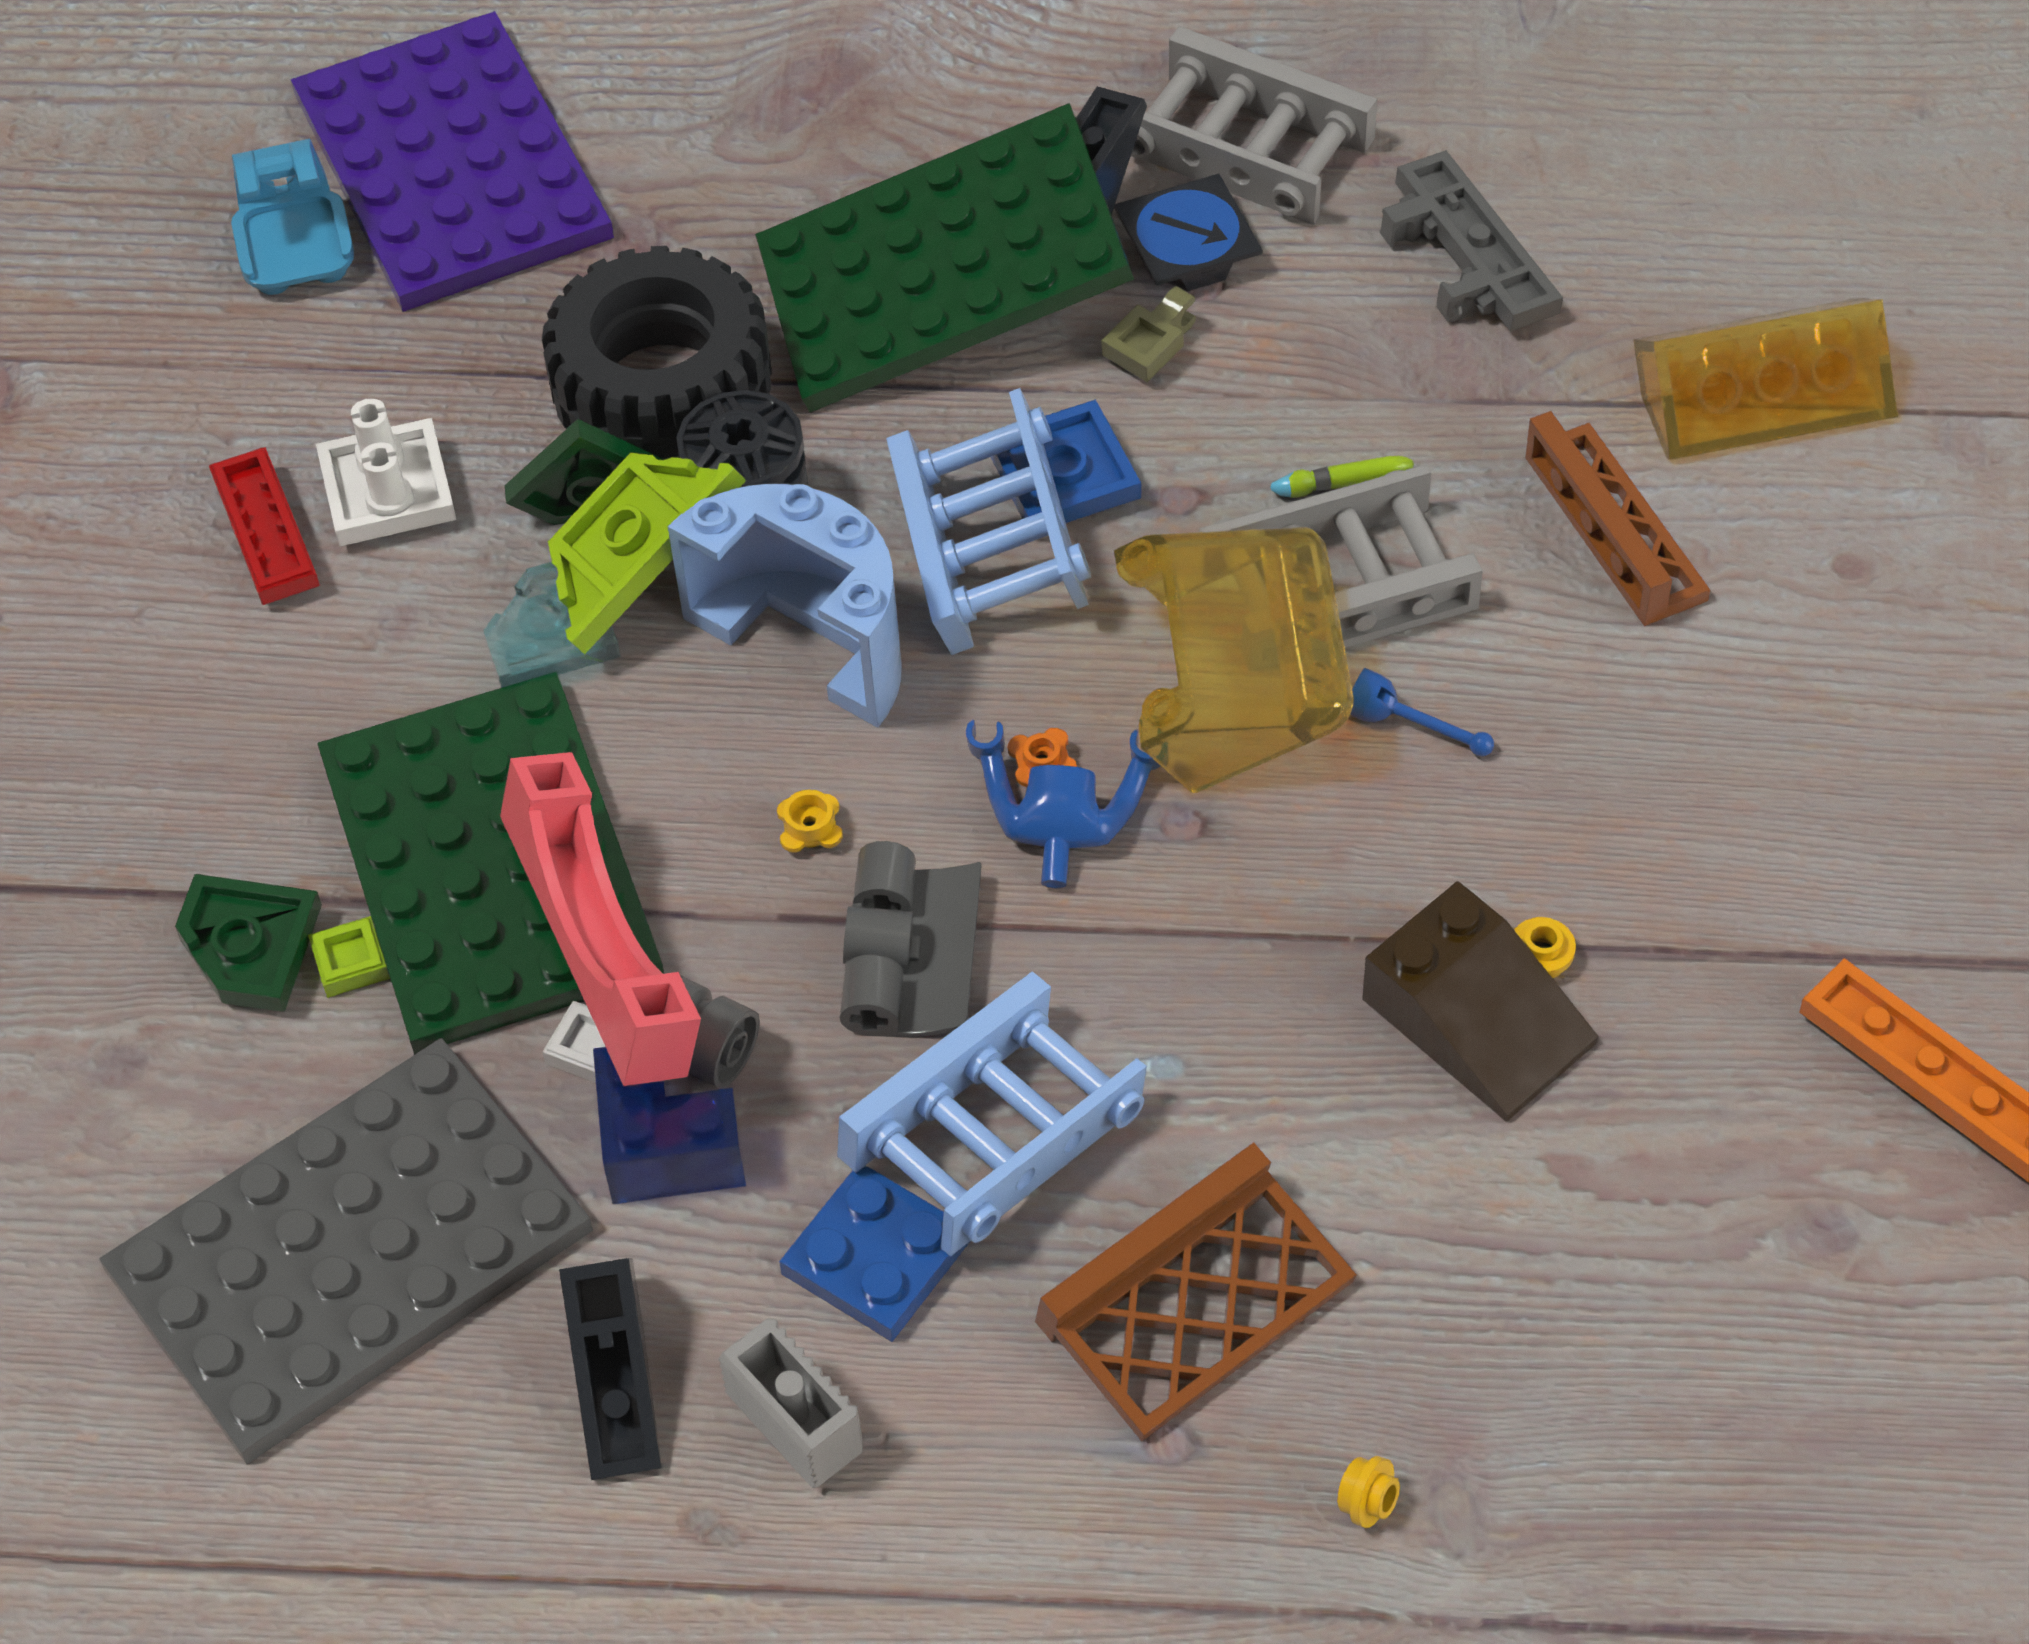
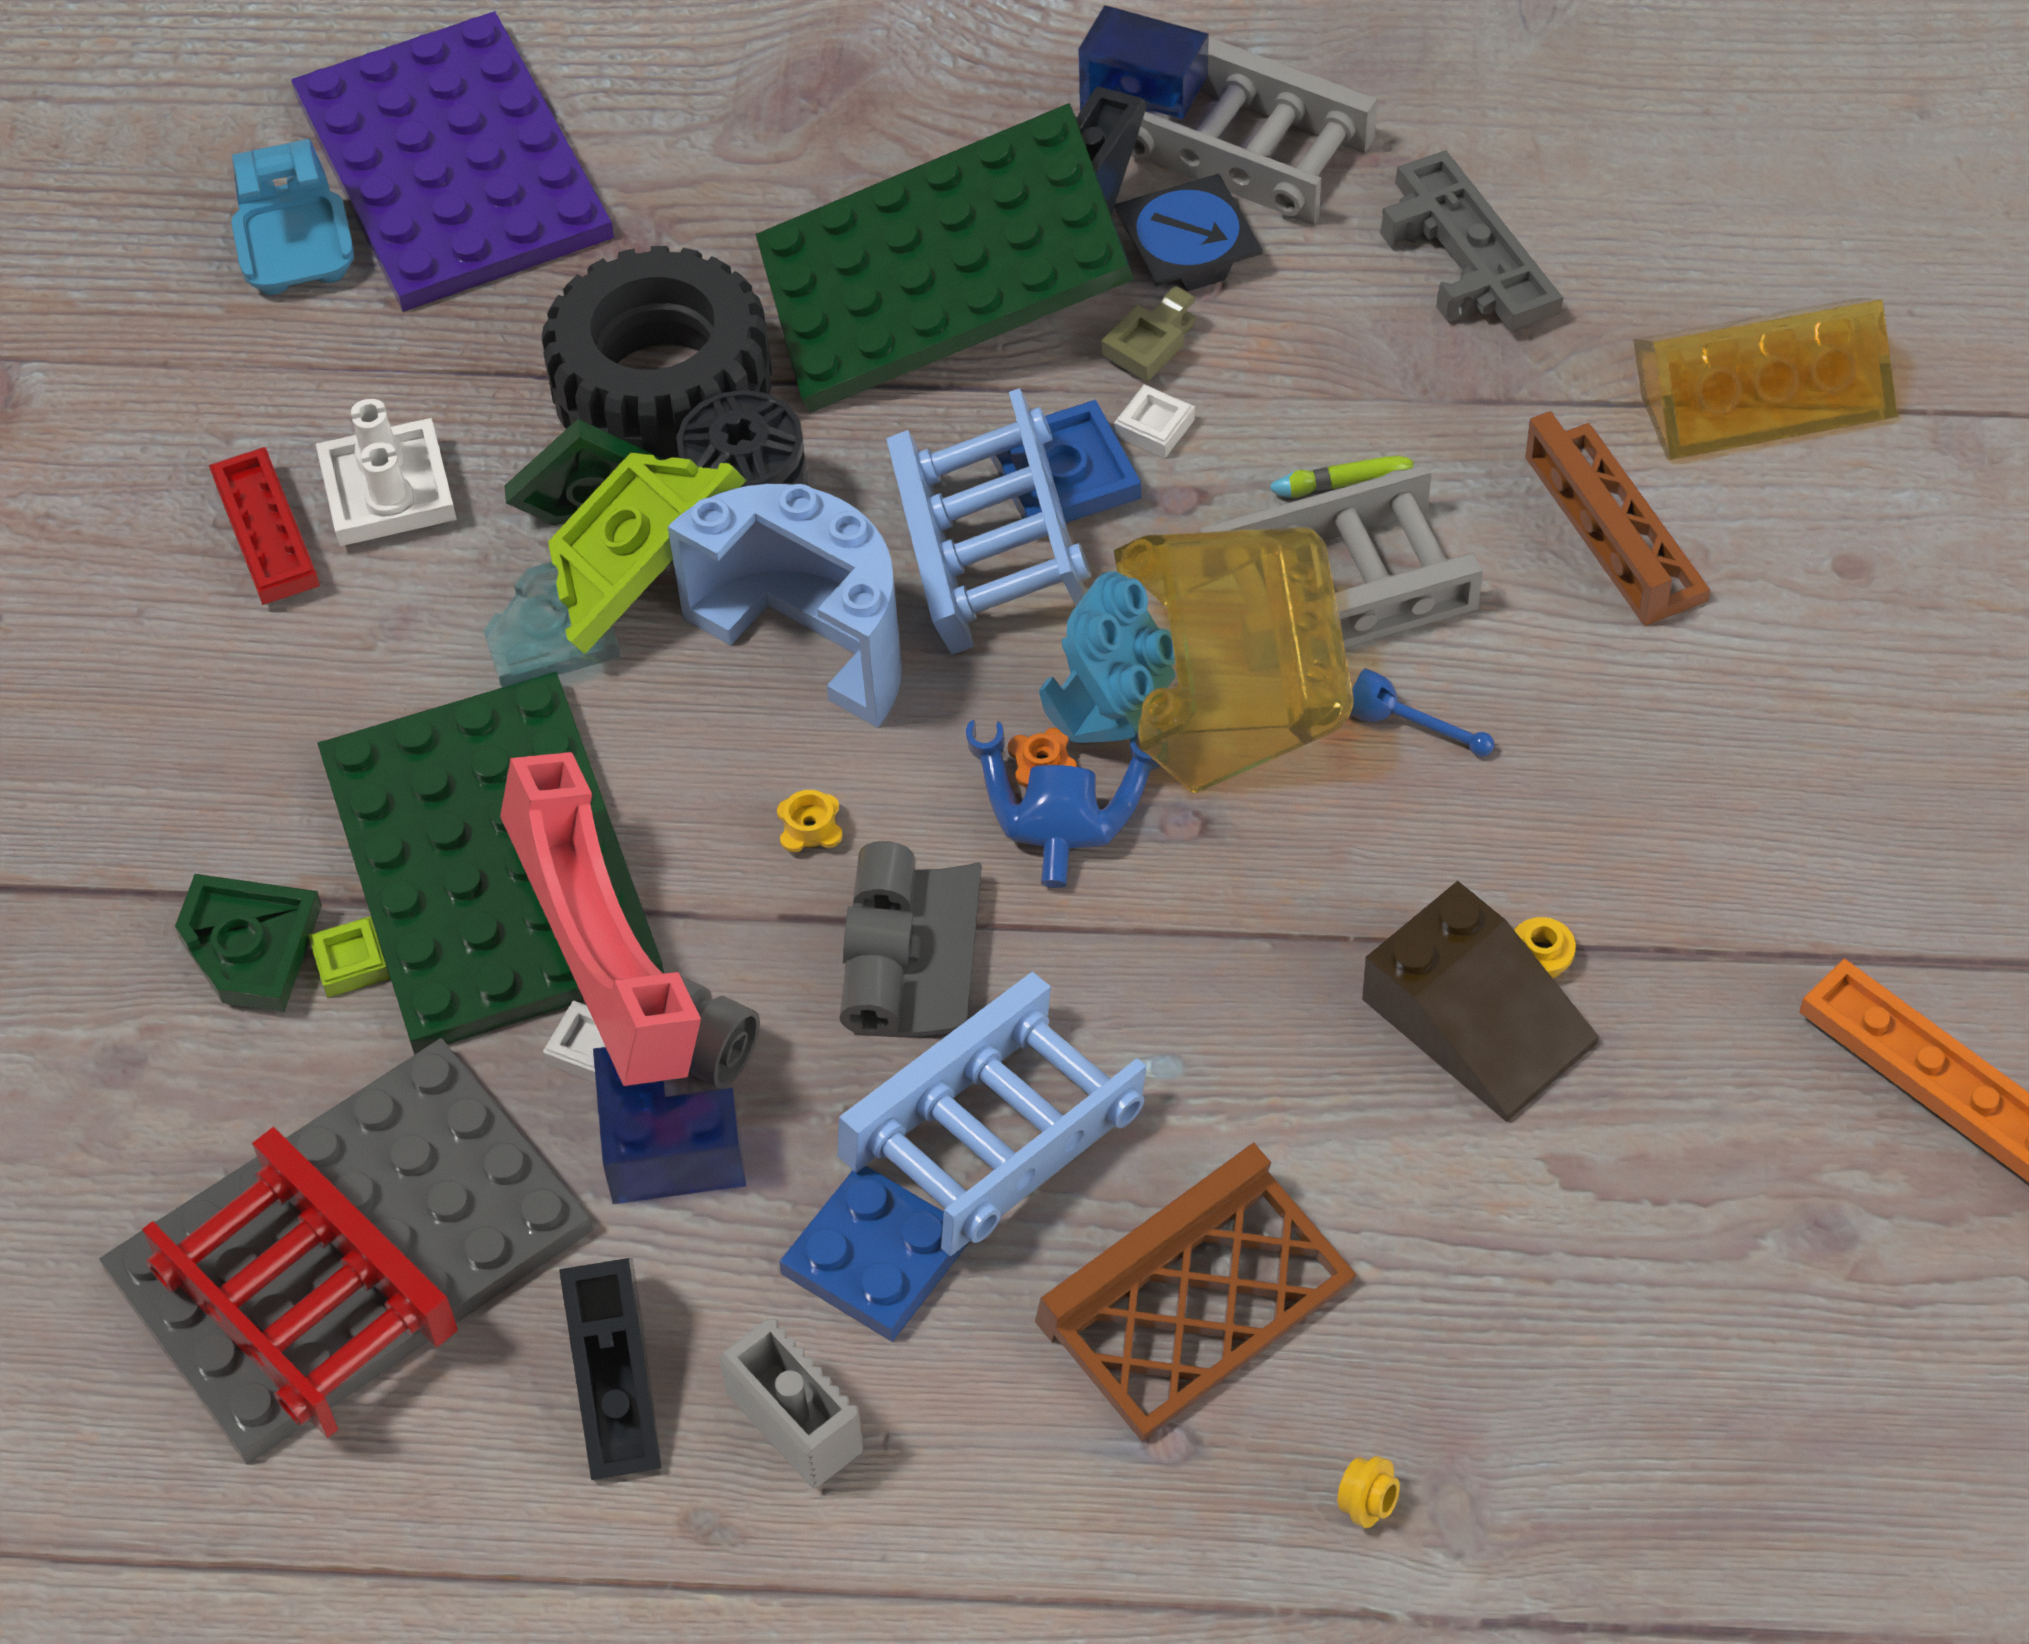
none -> red fence [142,1126,458,1439]
none -> dark azure piece [1039,571,1179,743]
none -> clear blue brick [1078,5,1209,119]
none -> white tile [1114,384,1195,459]

